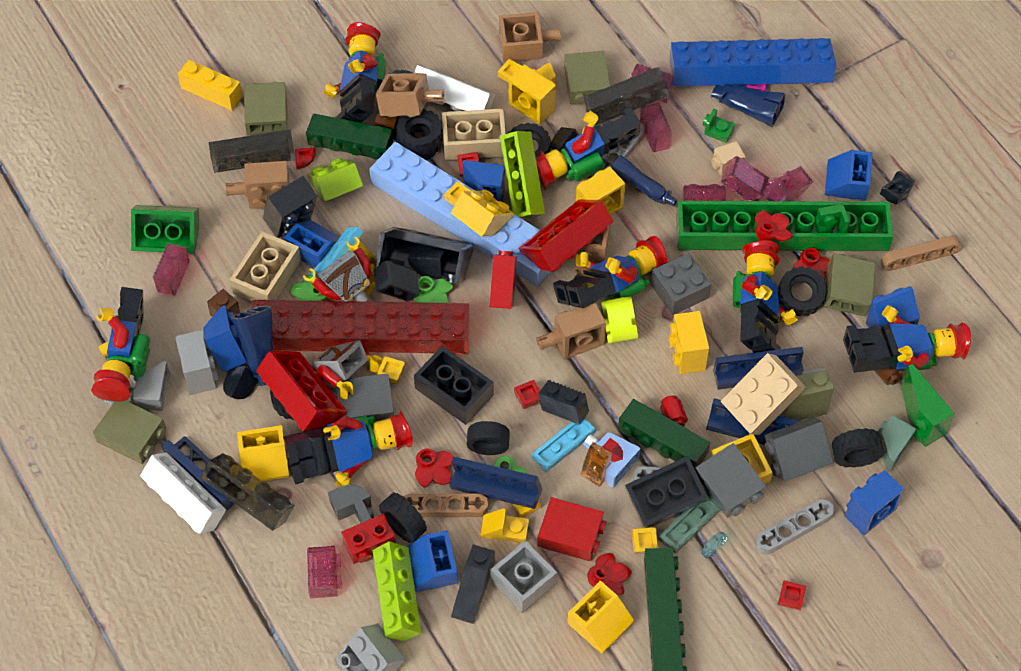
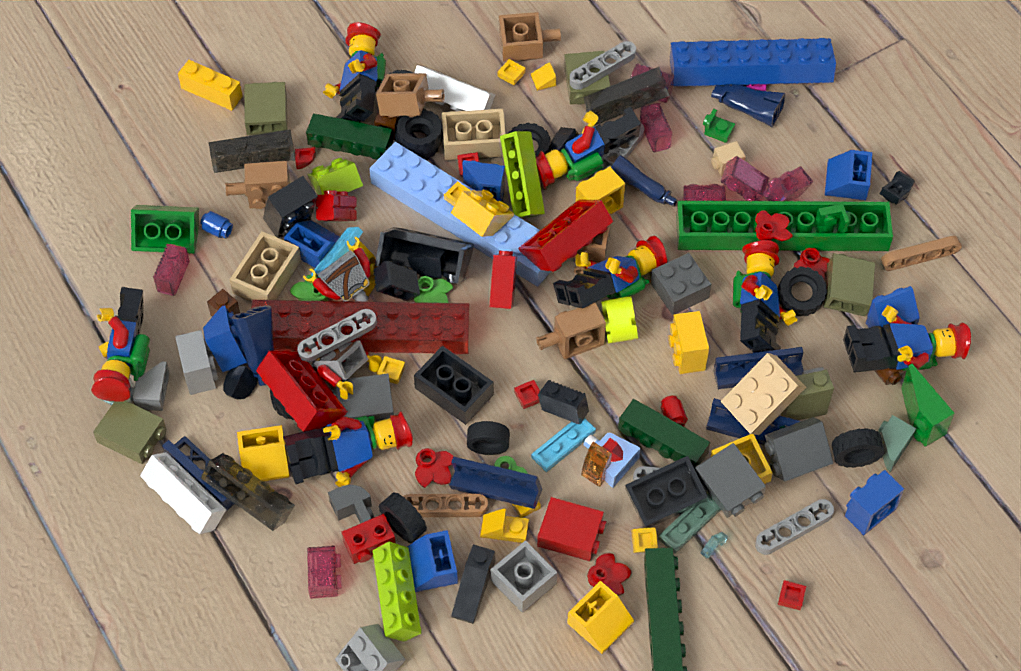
yellow brick [509,64,556,125] -> none
none -> blue brick [200,211,233,239]
none -> light grey beam [298,309,377,362]
none -> red brick [316,190,357,222]
none -> light grey beam [569,41,636,90]

